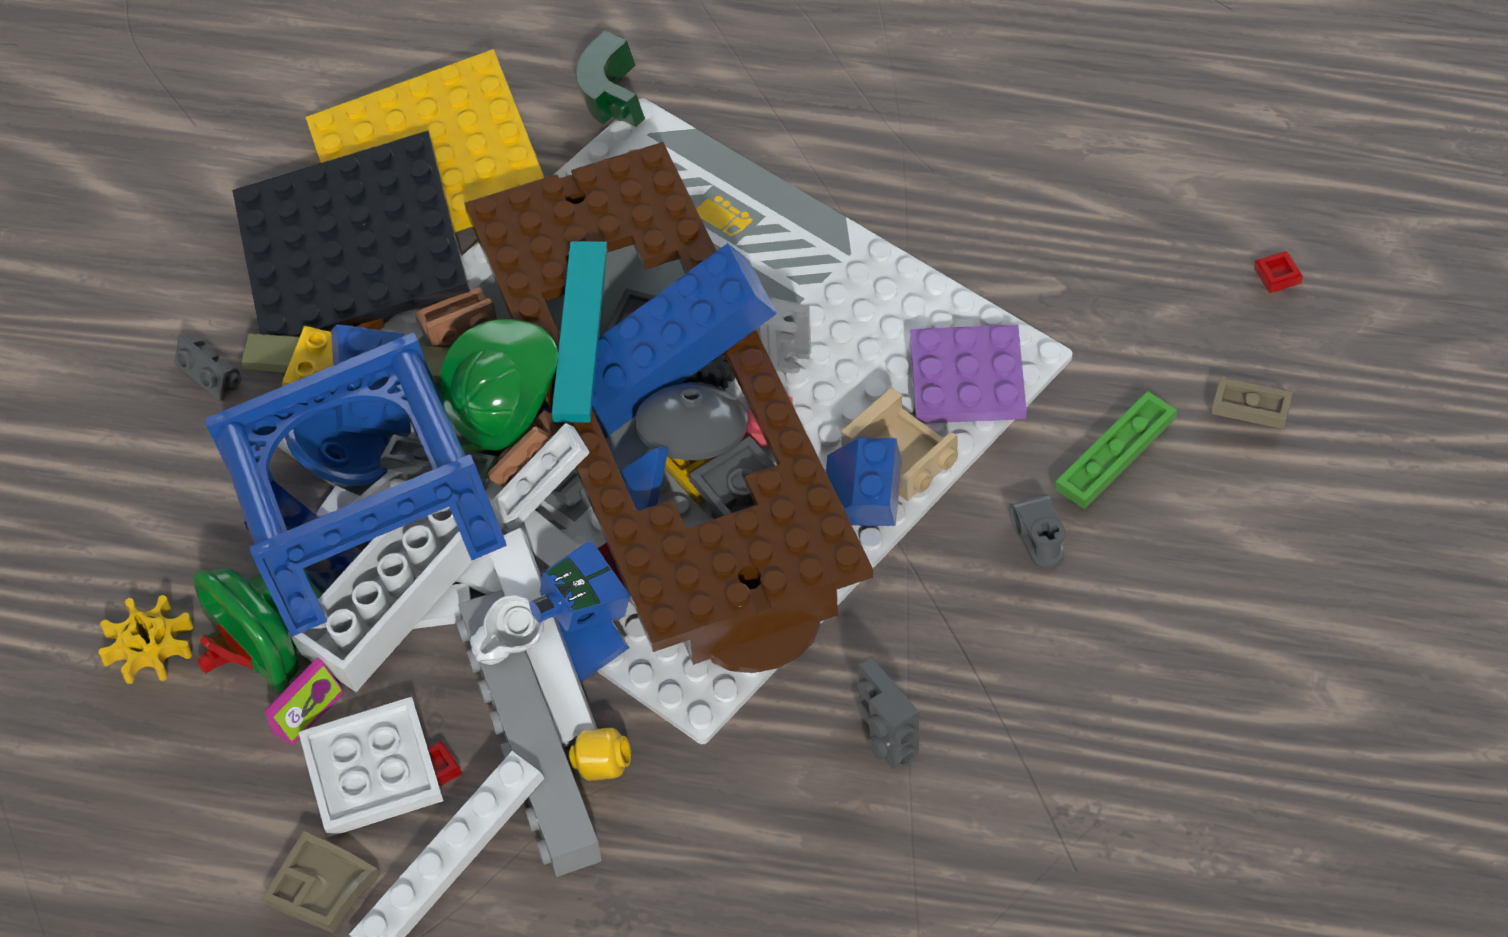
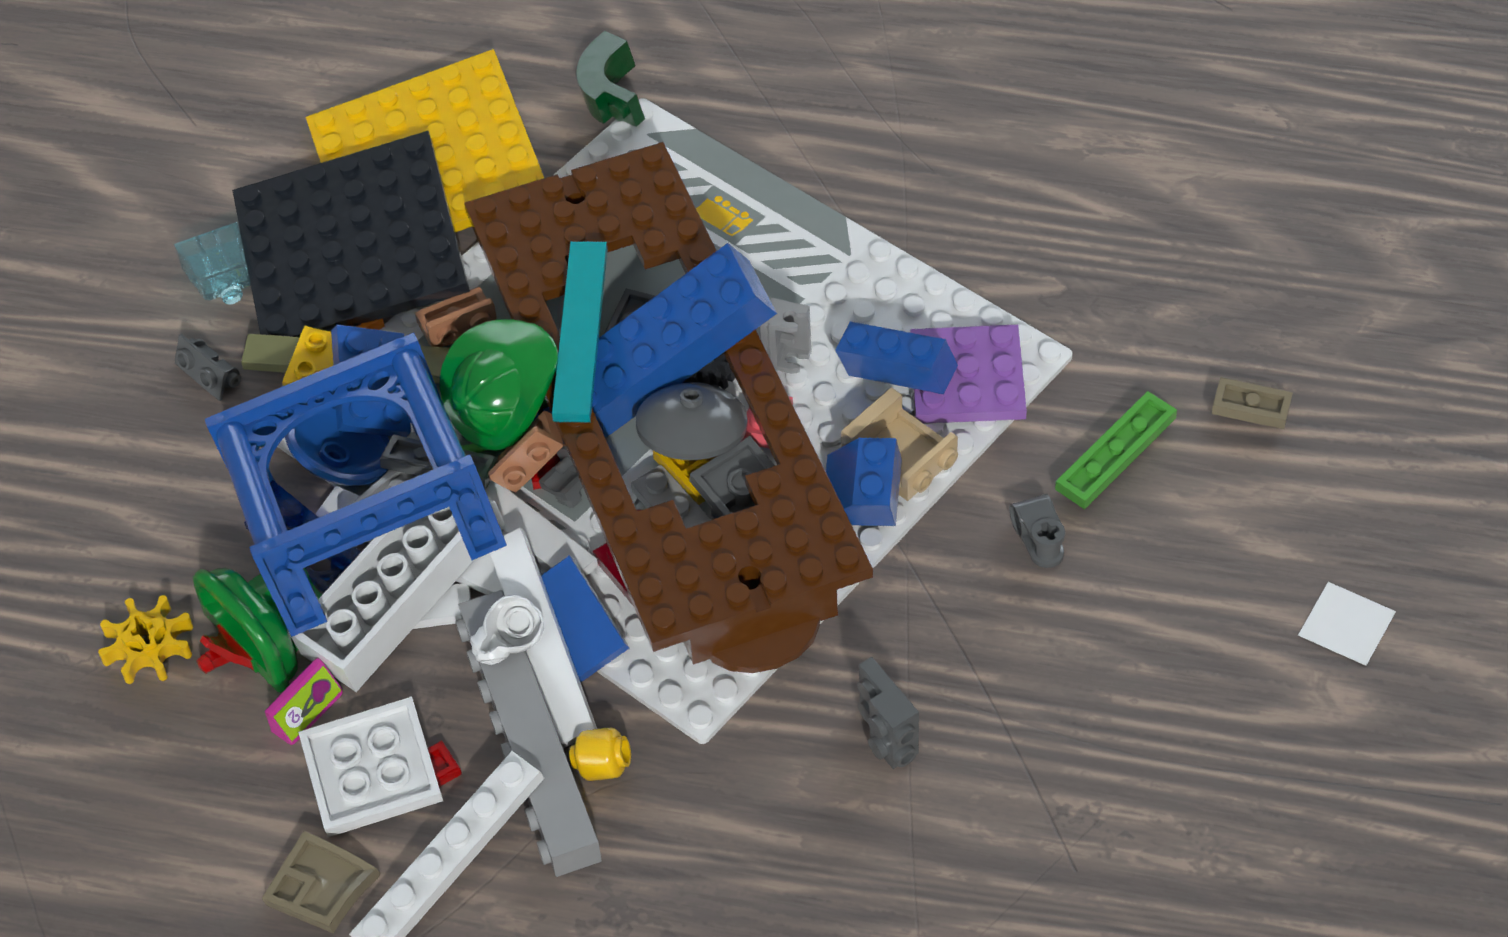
white tile [492,423,590,530] -> none
blue torso [529,541,630,632] -> none
blue tile [620,446,669,511] -> none
red tile [1254,251,1303,294] -> none
none -> clear light blue torso [174,222,251,304]
none -> blue brick [835,321,958,395]
none -> white sticker [1298,582,1396,666]

